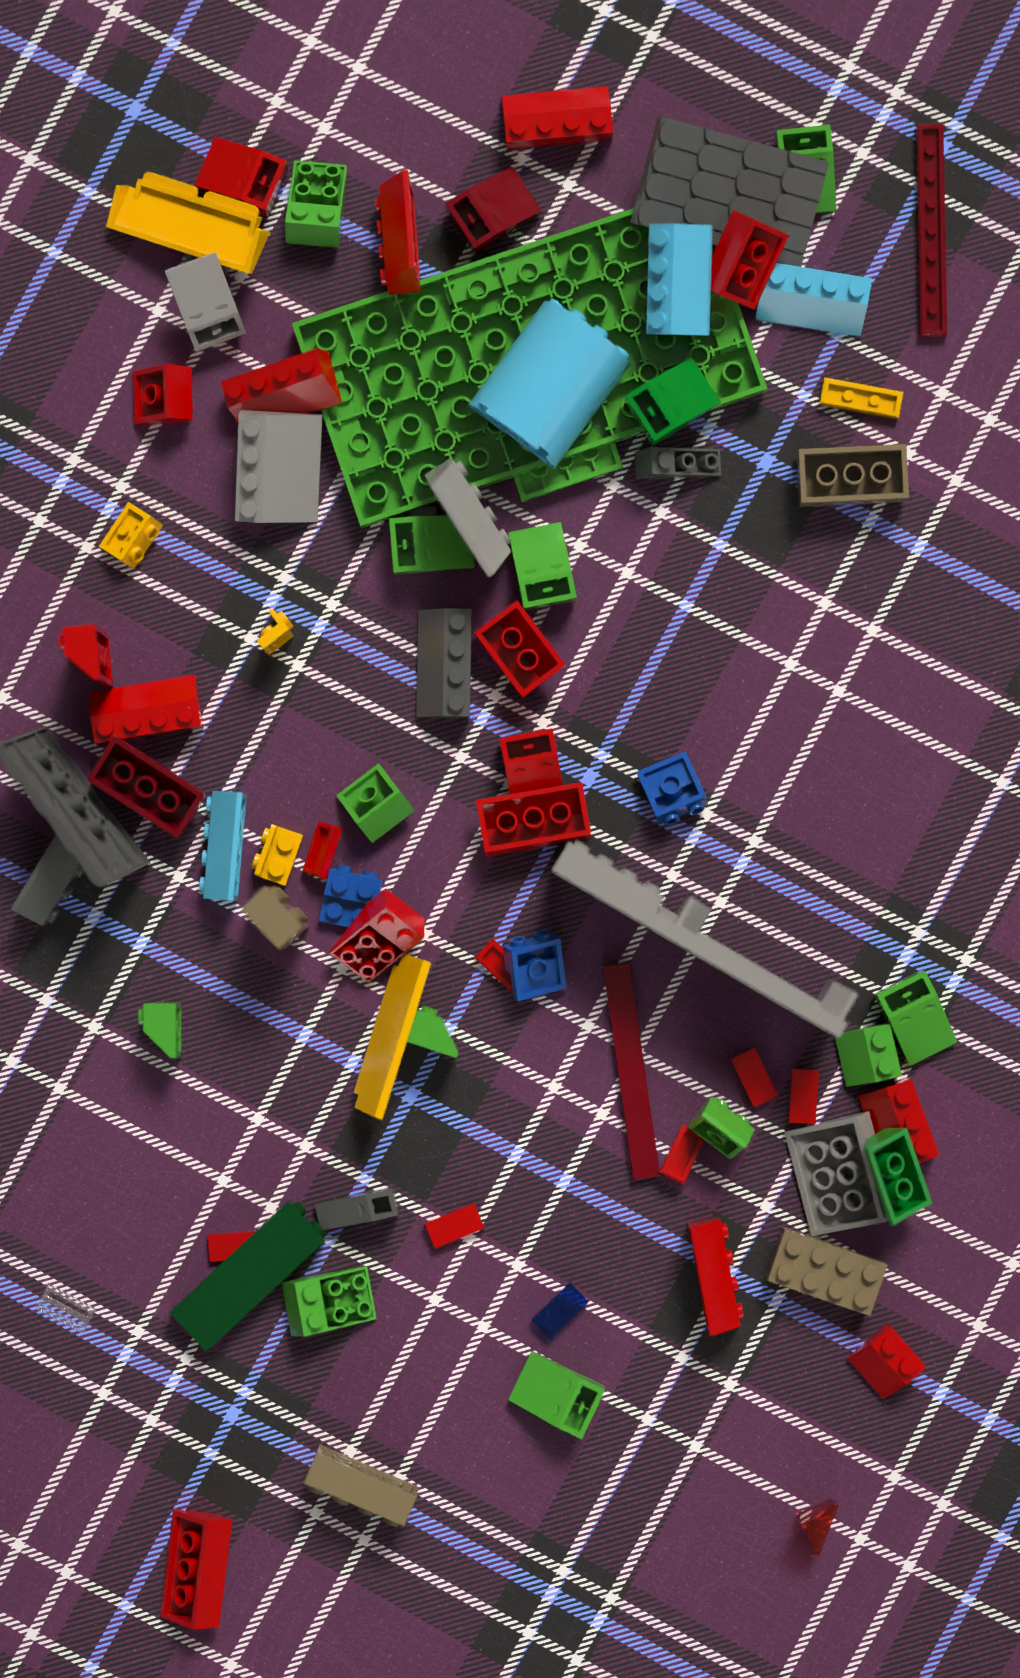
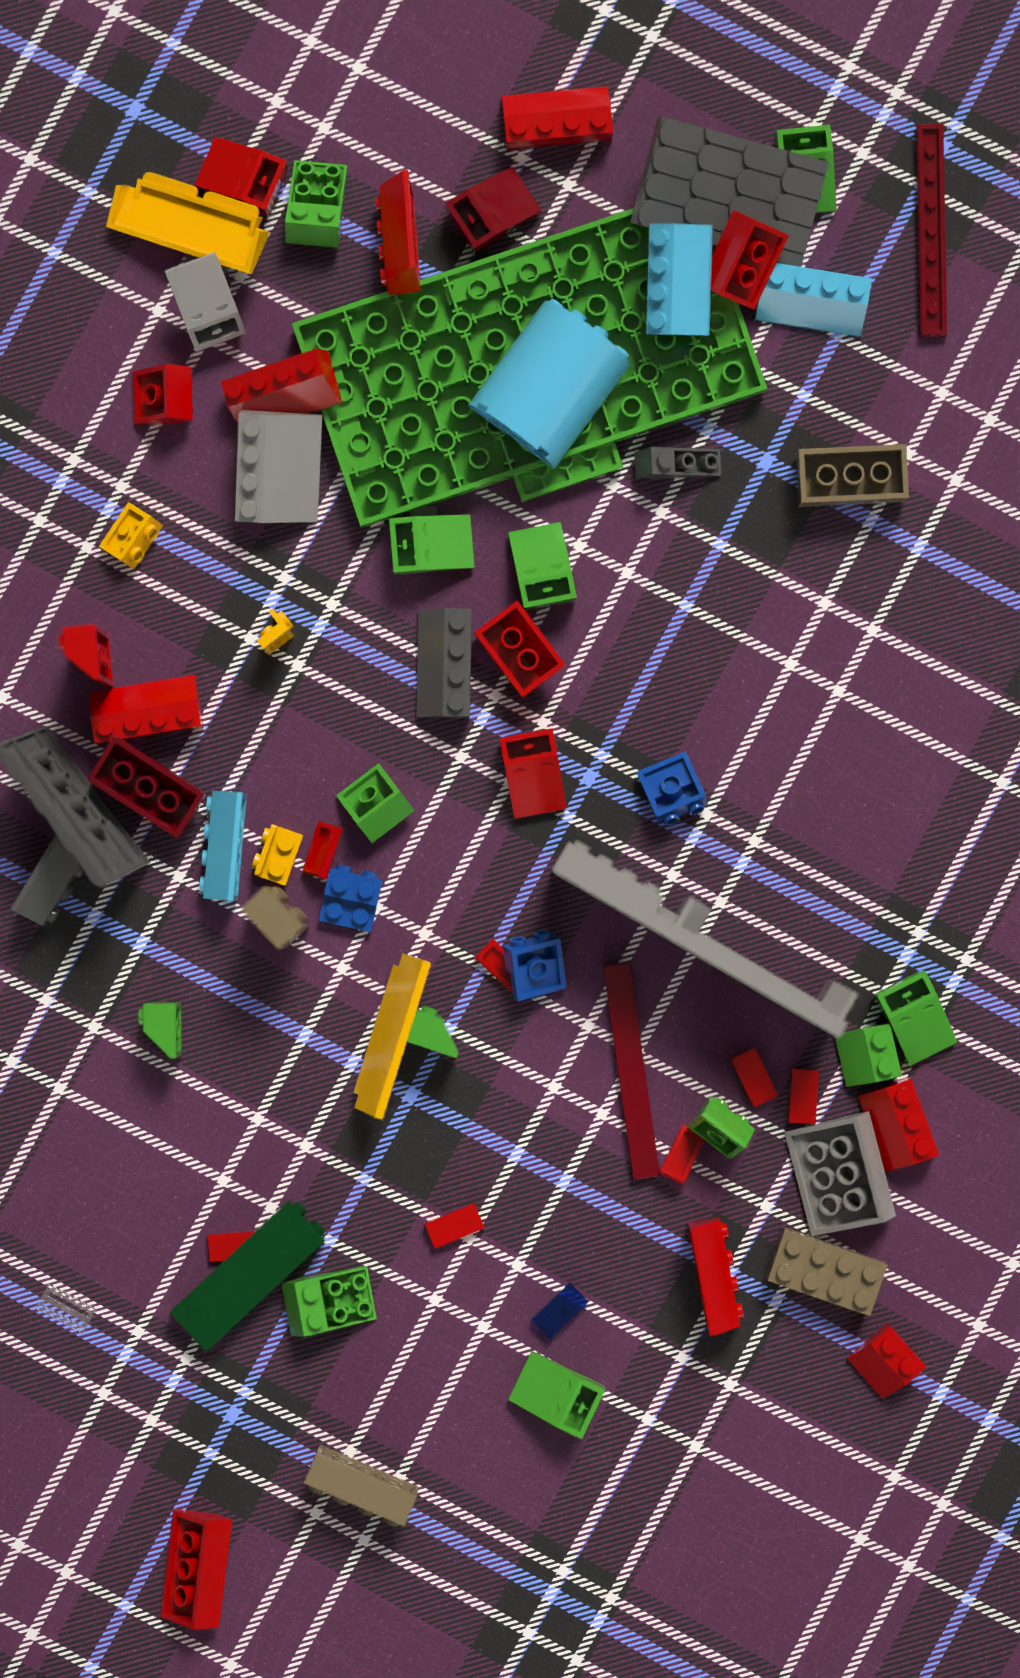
dark grey slope [315,1186,399,1230] -> none
red slope [329,888,425,983] -> none
light grey slope [425,457,511,577] -> none
red slope [476,782,591,857] -> none
green slope [624,357,721,446] -> none
clear red slope [796,1499,839,1556] -> none
yellow tile [819,378,903,420] -> none
green slope [864,1128,932,1225] -> none

